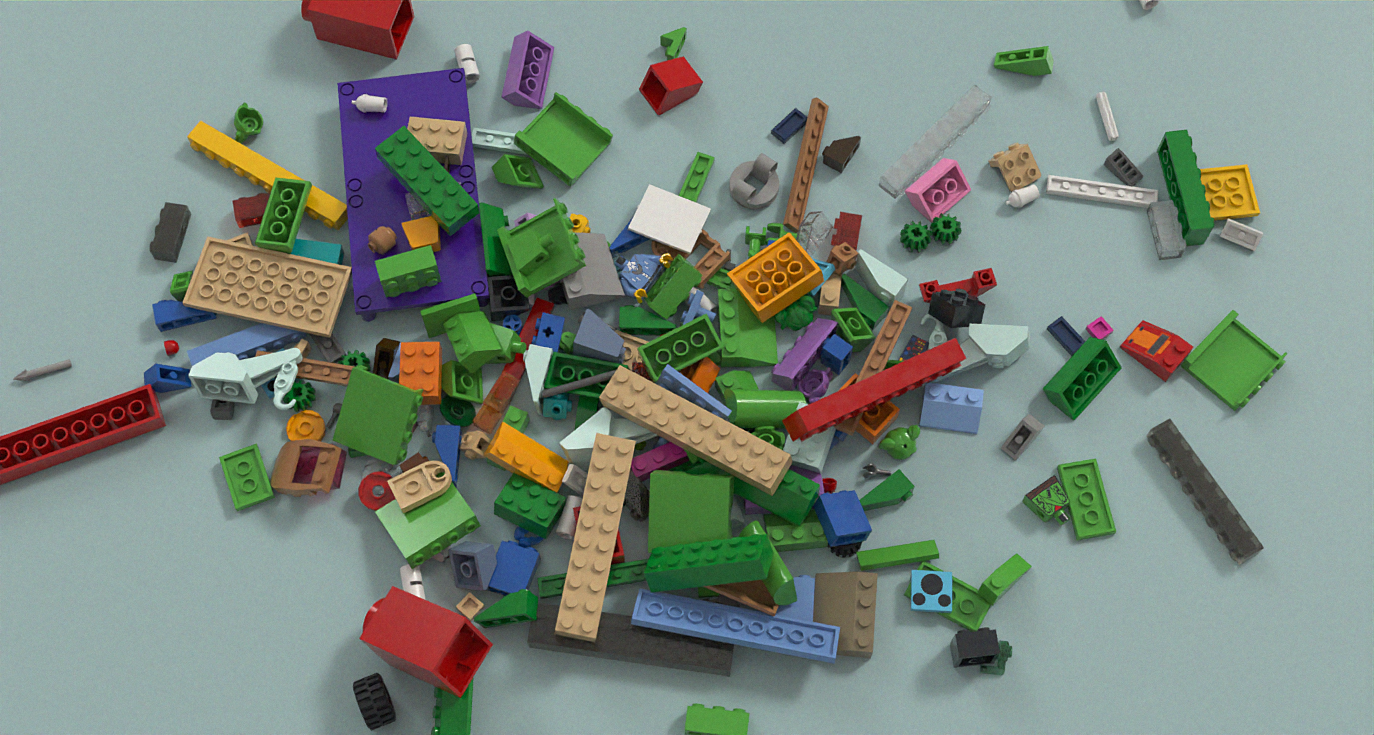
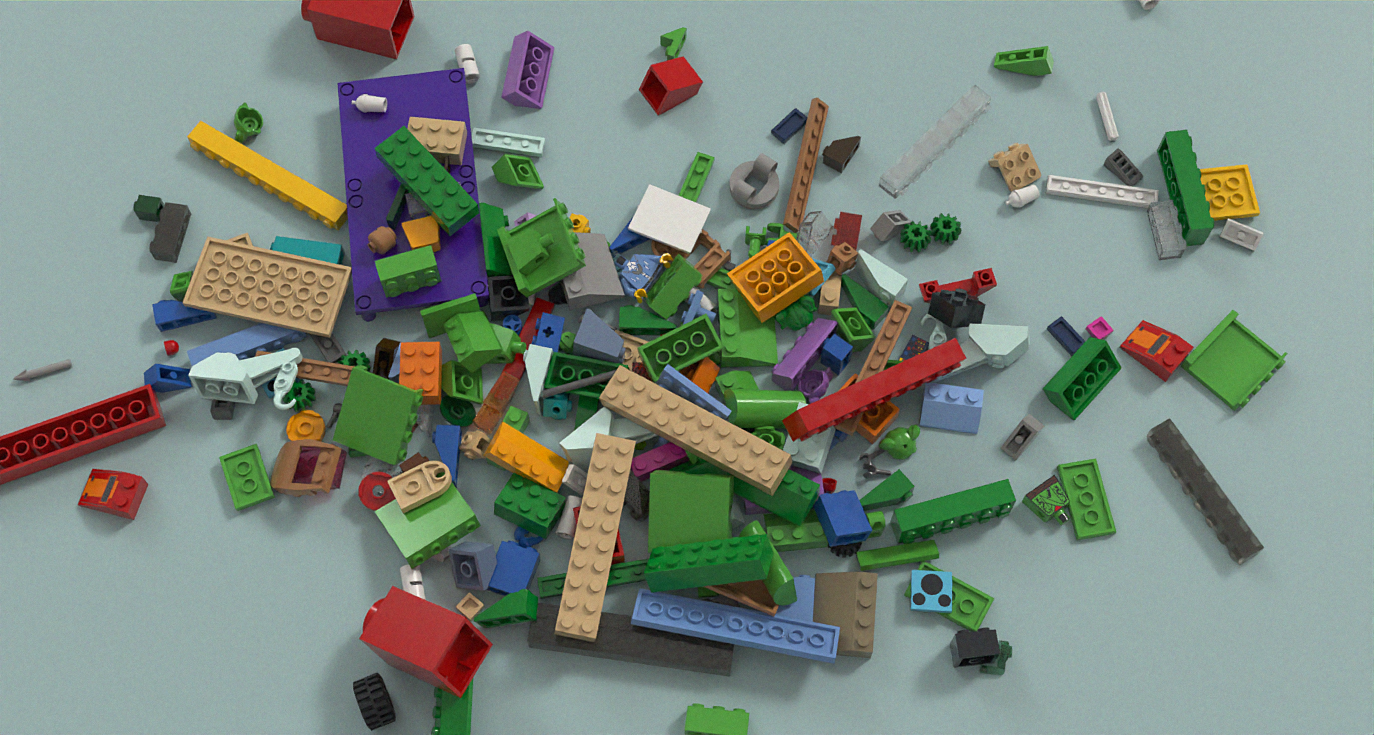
clear red brick [232,193,270,228] -> none
bright green brick [255,177,312,254] -> none
tan plate [294,339,312,358] -> none
bright green panel [513,92,613,187] -> none
bright pink slope [905,158,971,223] -> none
bright green slope [978,553,1032,606] -> none
none -> red slope [78,469,148,520]
none -> dark green brick [133,195,165,222]
none -> dark green tile [386,184,410,230]
none -> dark grey hand [859,449,885,466]
none -> bright green leg [865,511,886,539]
none -> light grey slope [870,210,911,242]
none -> green brick [890,479,1016,544]

